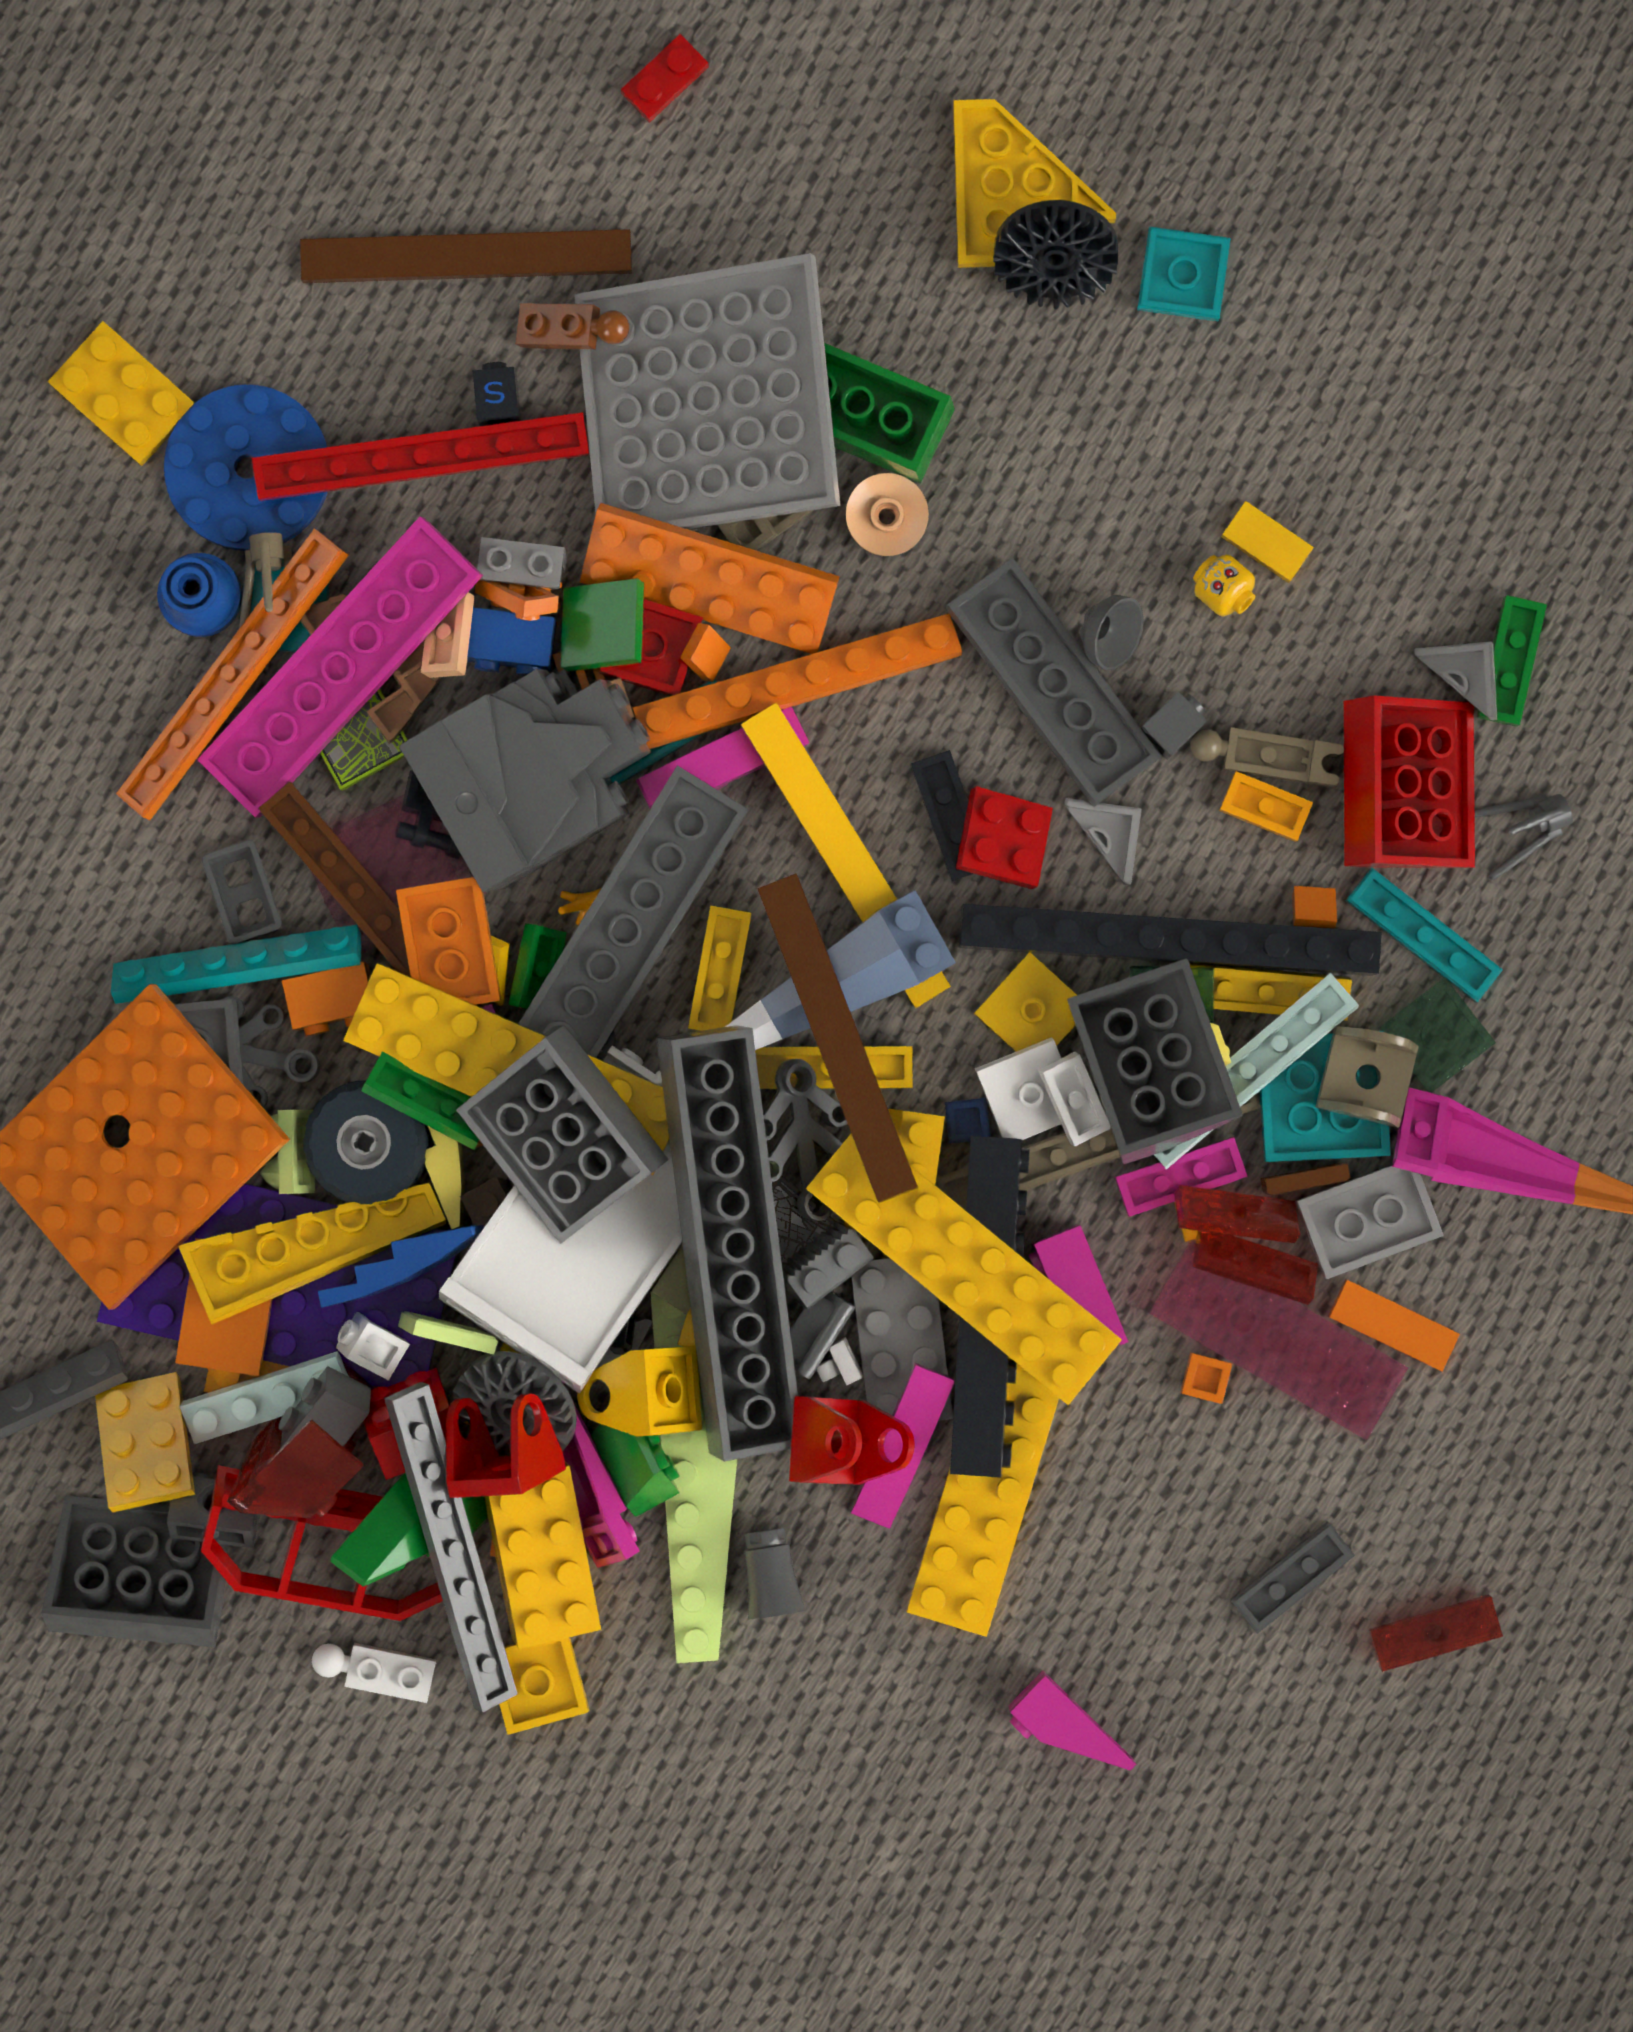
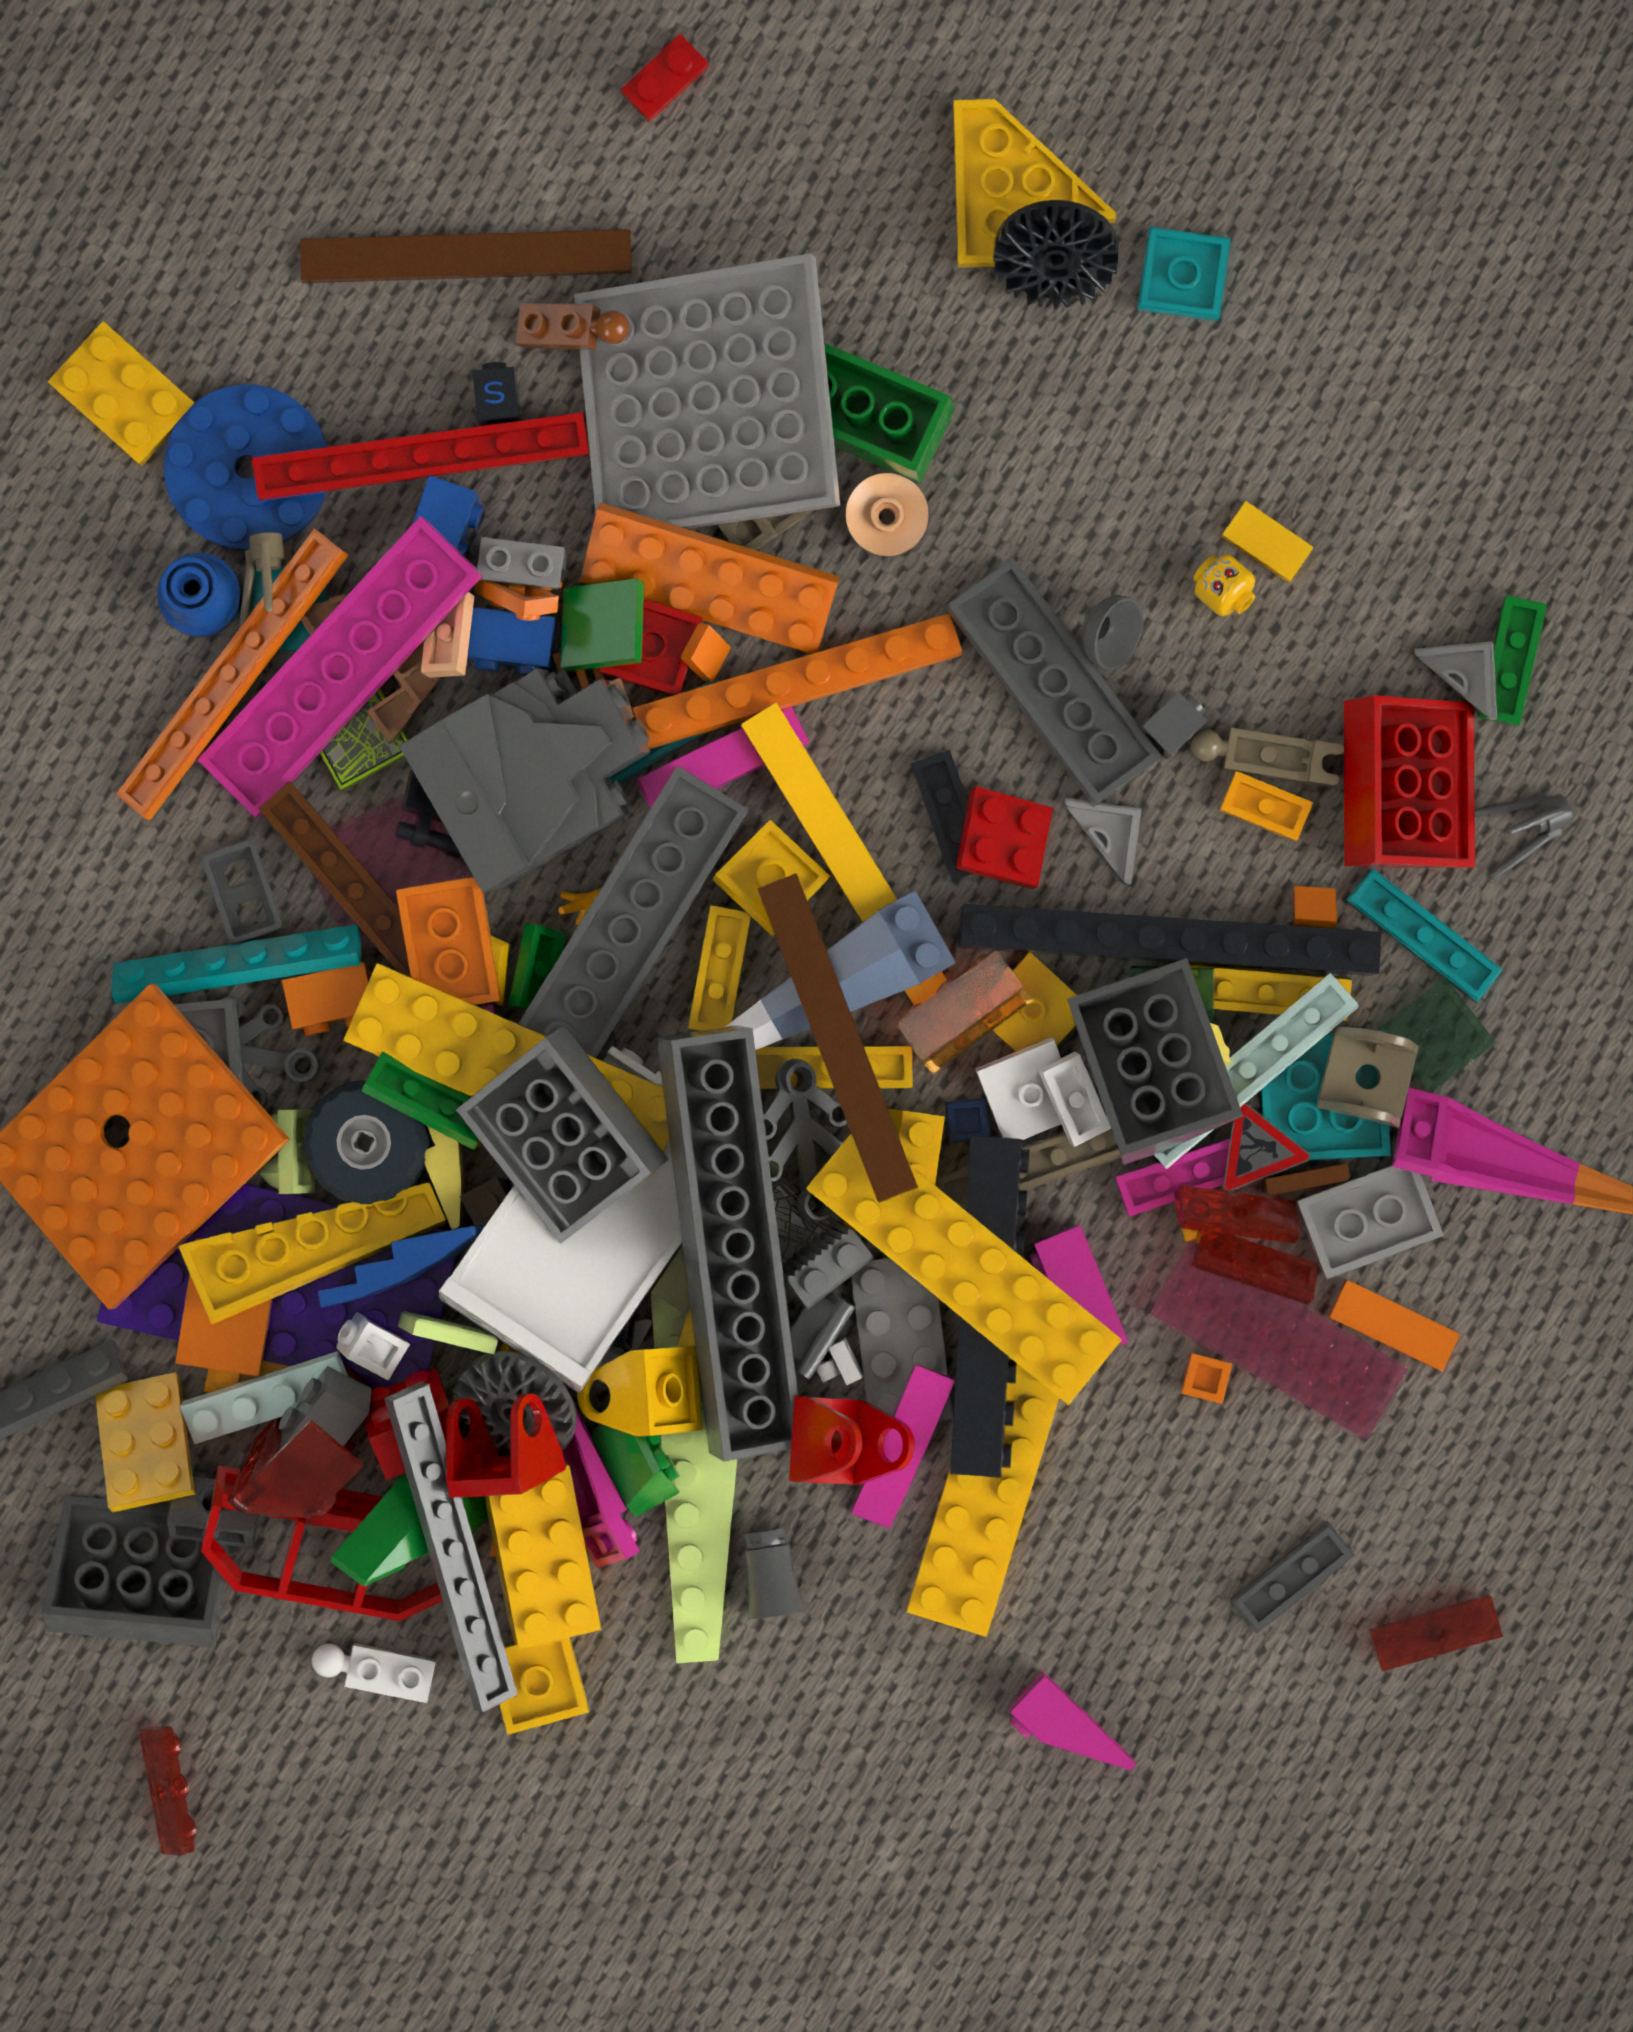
none -> clear red tile [138,1726,196,1855]
none -> blue brick [412,475,484,559]
none -> yellow plate [712,820,830,936]
none -> clear orange brick [896,950,1034,1074]
none -> piece [1223,1103,1310,1192]

